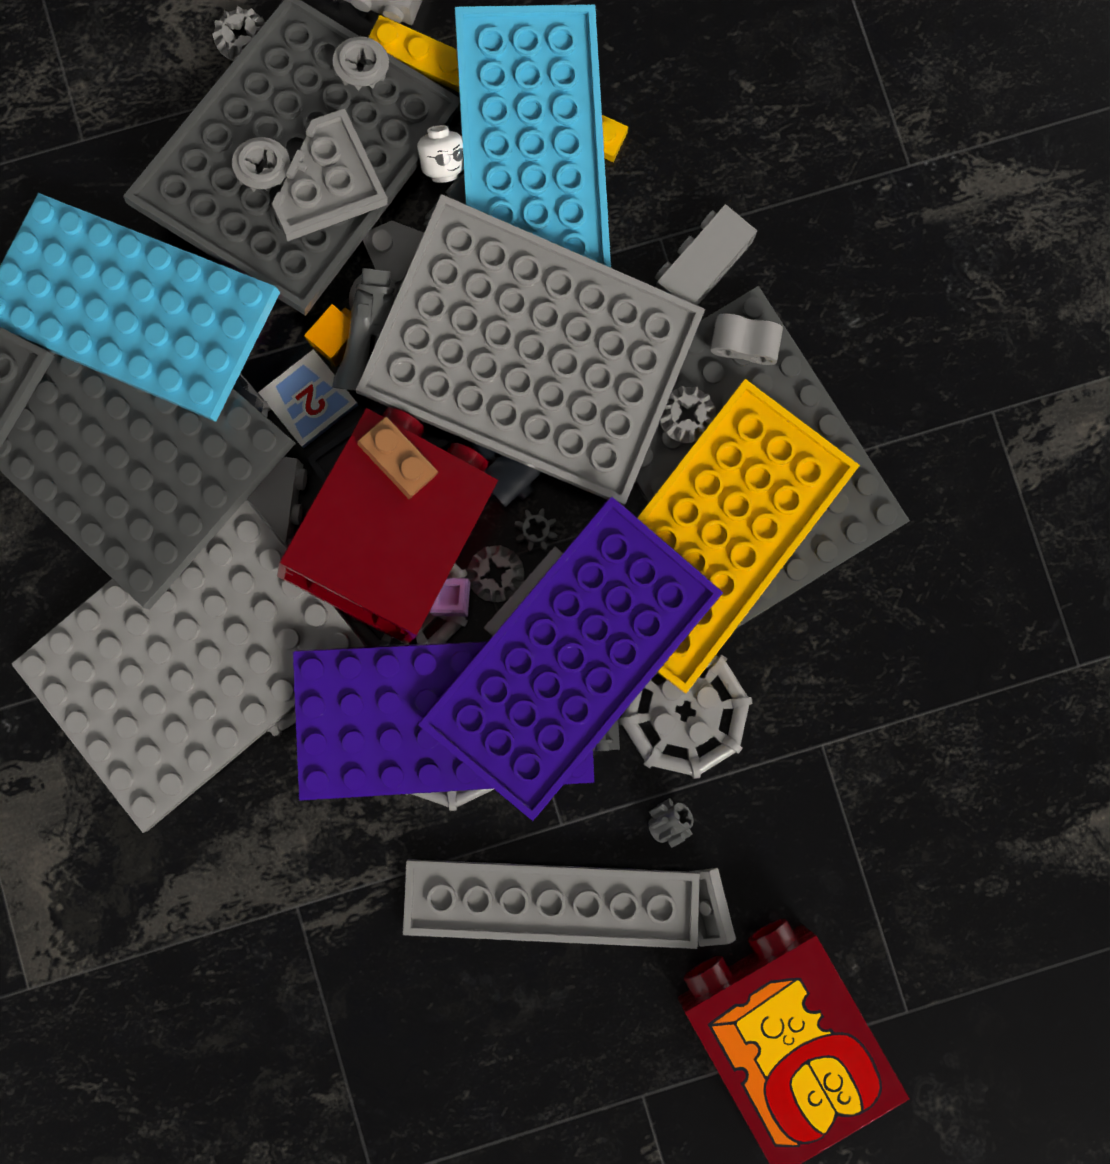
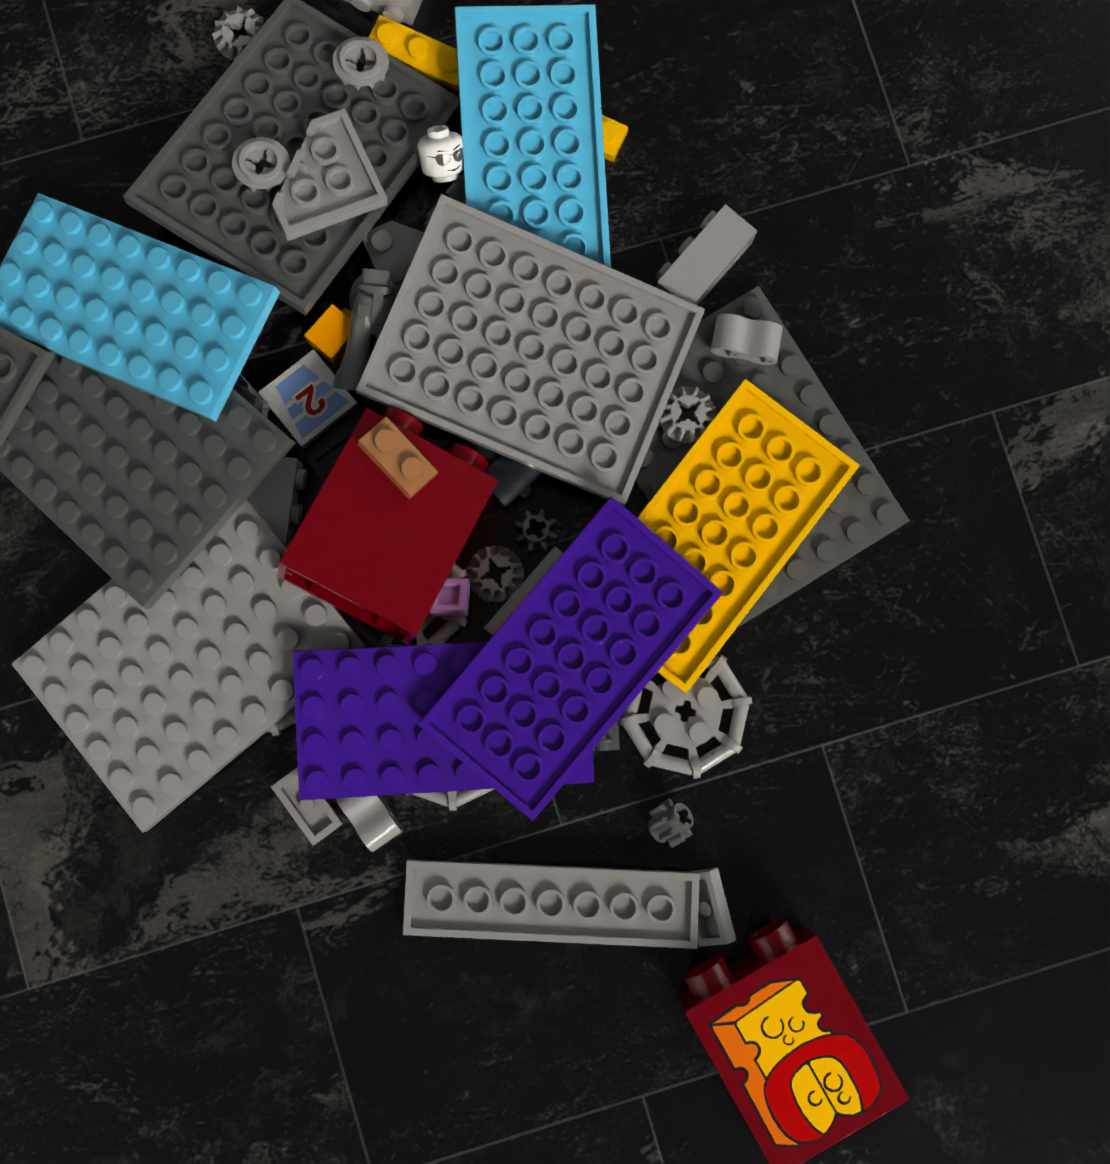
none -> light grey plate [271,767,345,846]
none -> light grey axle [335,796,403,852]

